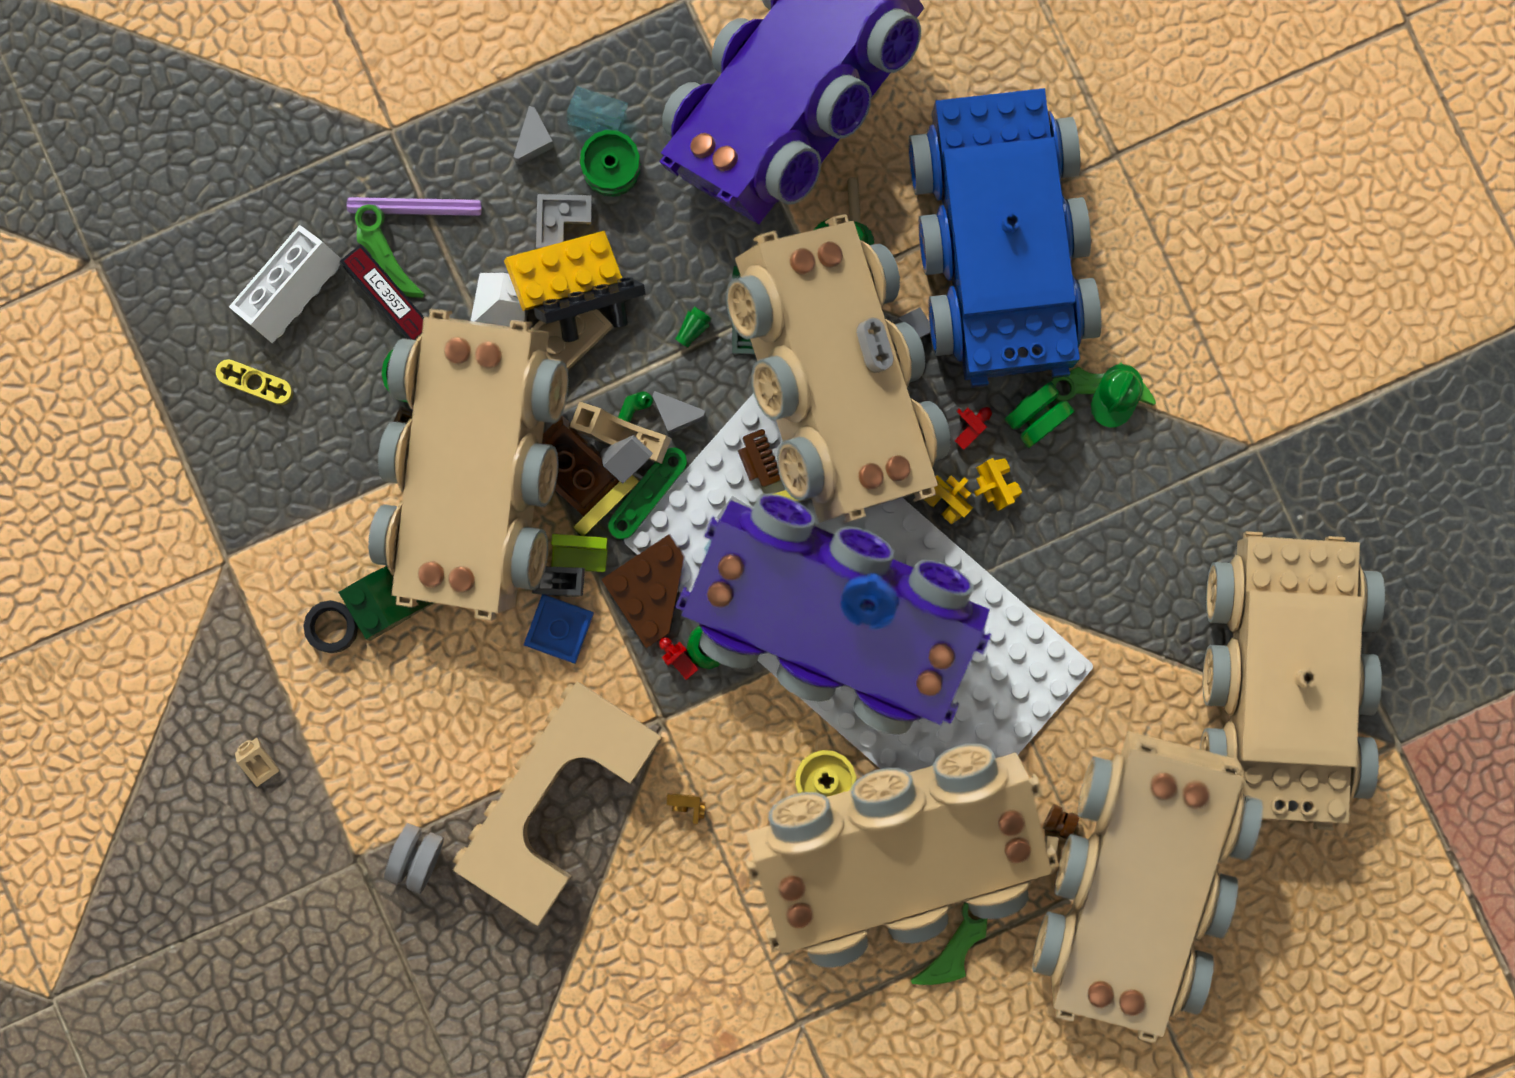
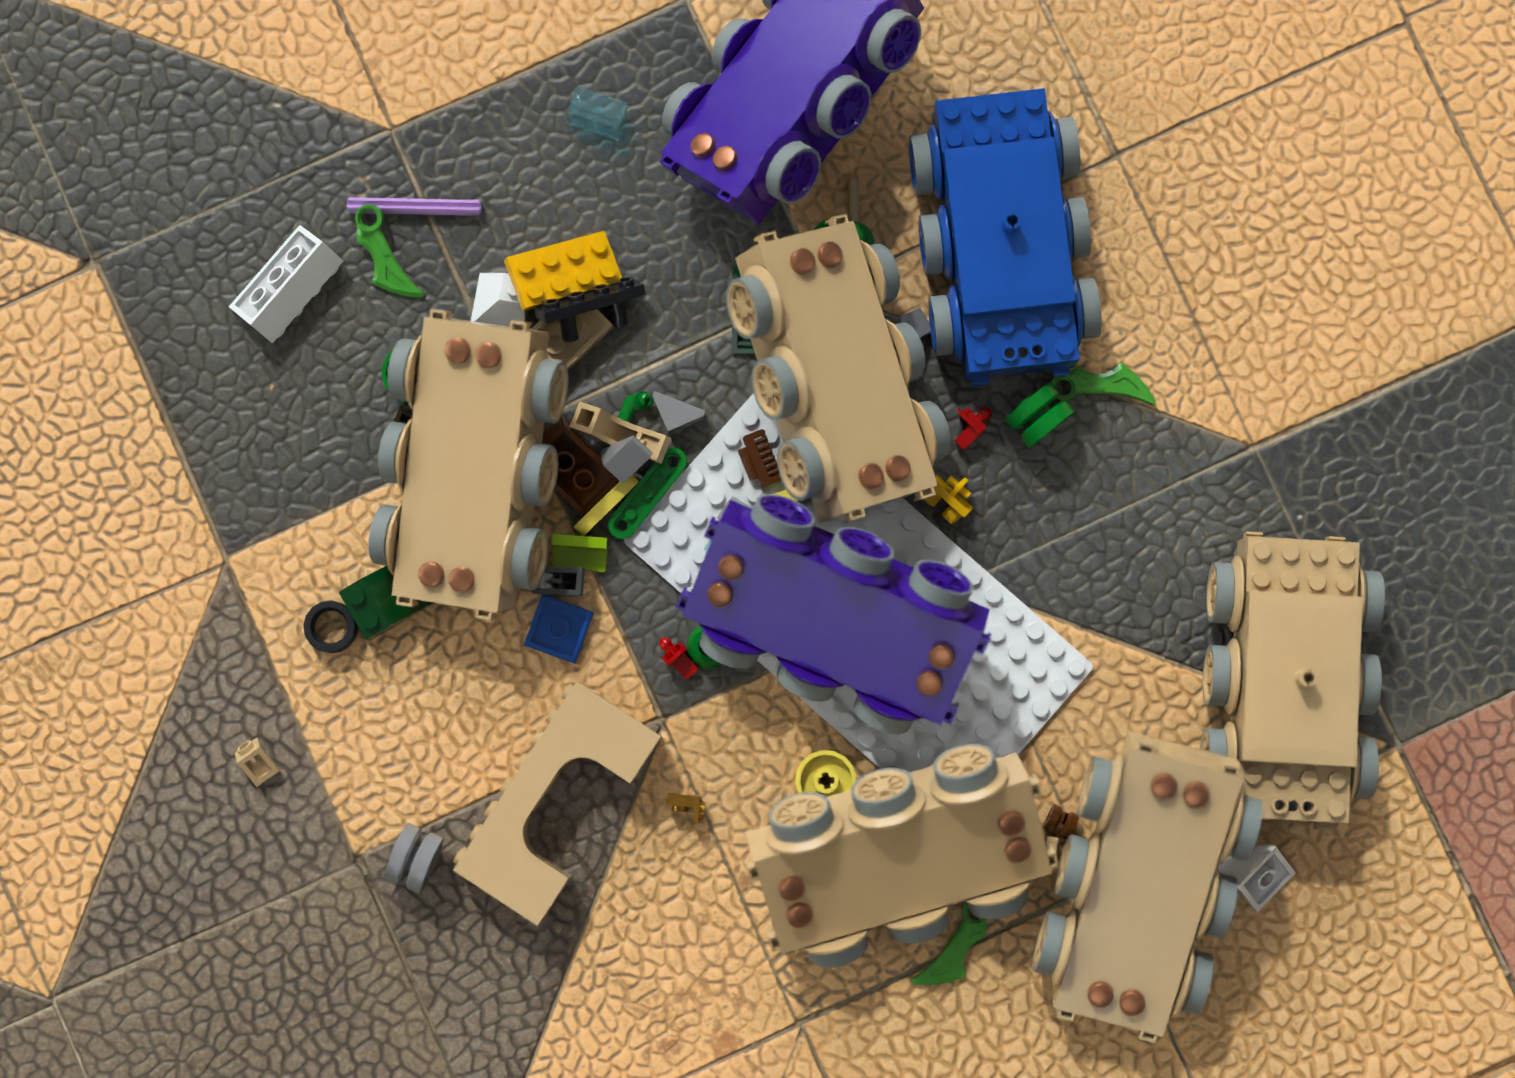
light yellow beam [216,360,293,405] -> none
tile [339,244,424,340] -> none
light grey slope [513,106,554,165] -> none
light grey plate [536,194,592,249] -> none
green wheel [580,130,641,197] -> none
reddish brown plate [601,534,685,648] -> none
green cone [675,306,712,348] -> none
blue plate [840,574,900,629] -> none
light grey beam [857,318,893,372] -> none
yellow hips [974,458,1022,511] -> none
green piece [1091,364,1144,428] -> none
none -> white slope [1218,844,1296,912]

